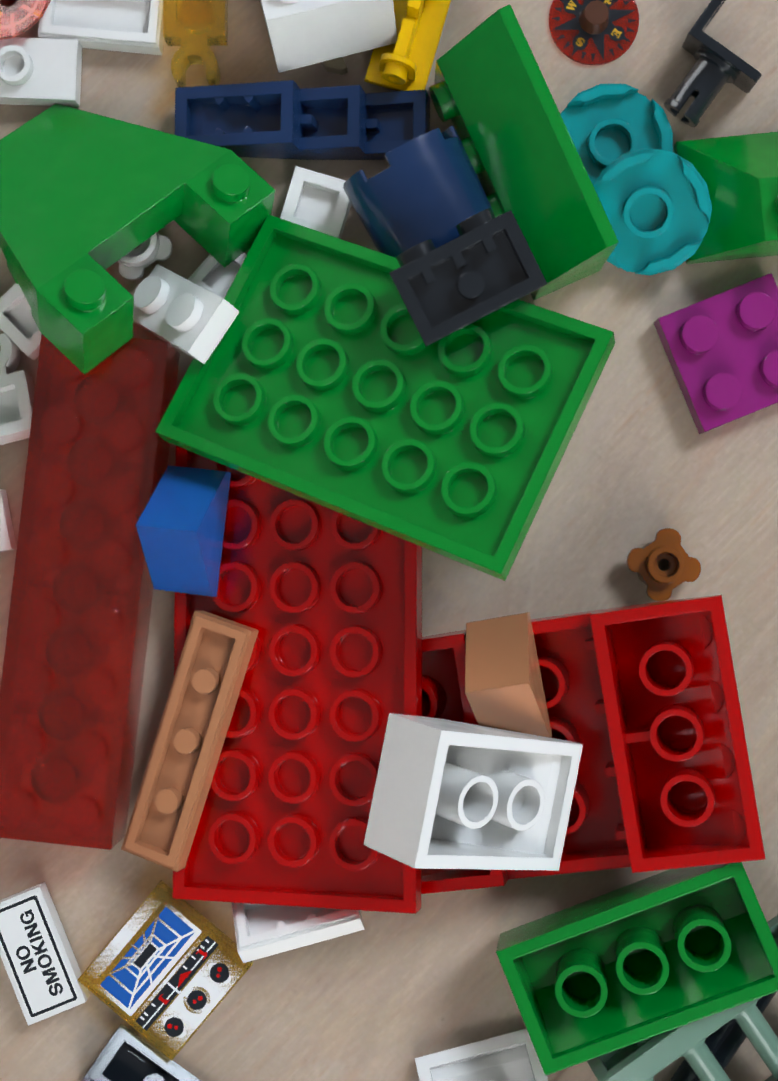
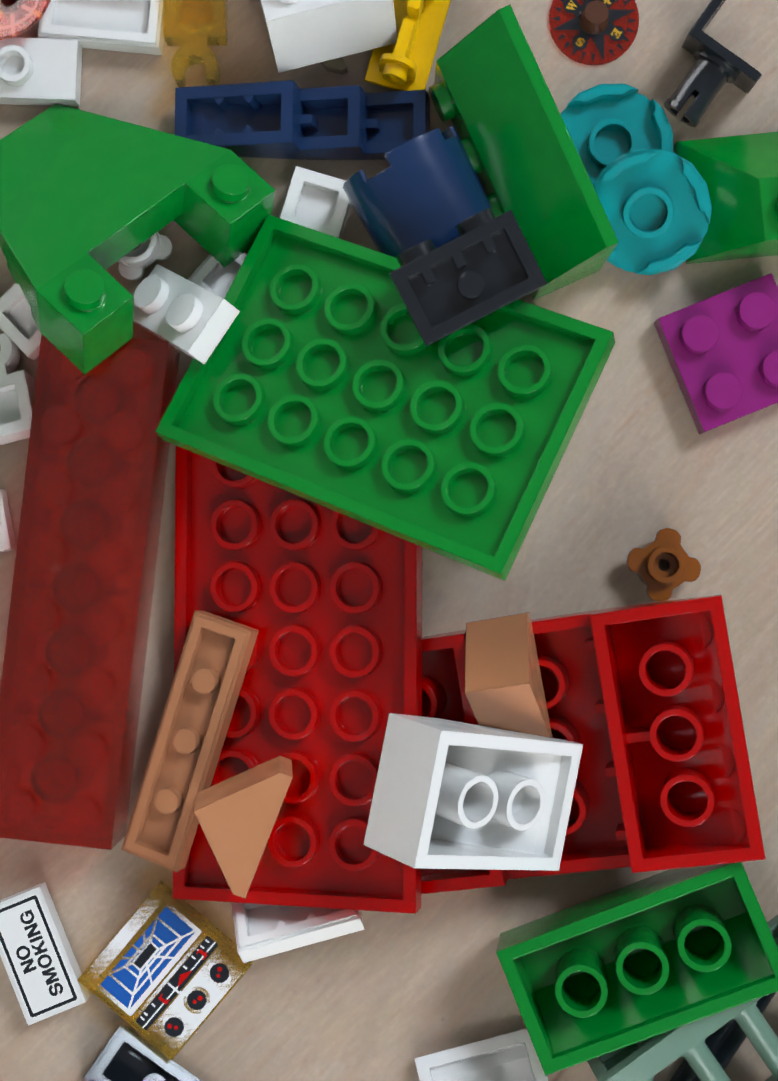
blue slope [136,465,231,597] -> none
none -> nougat slope [194,756,293,898]

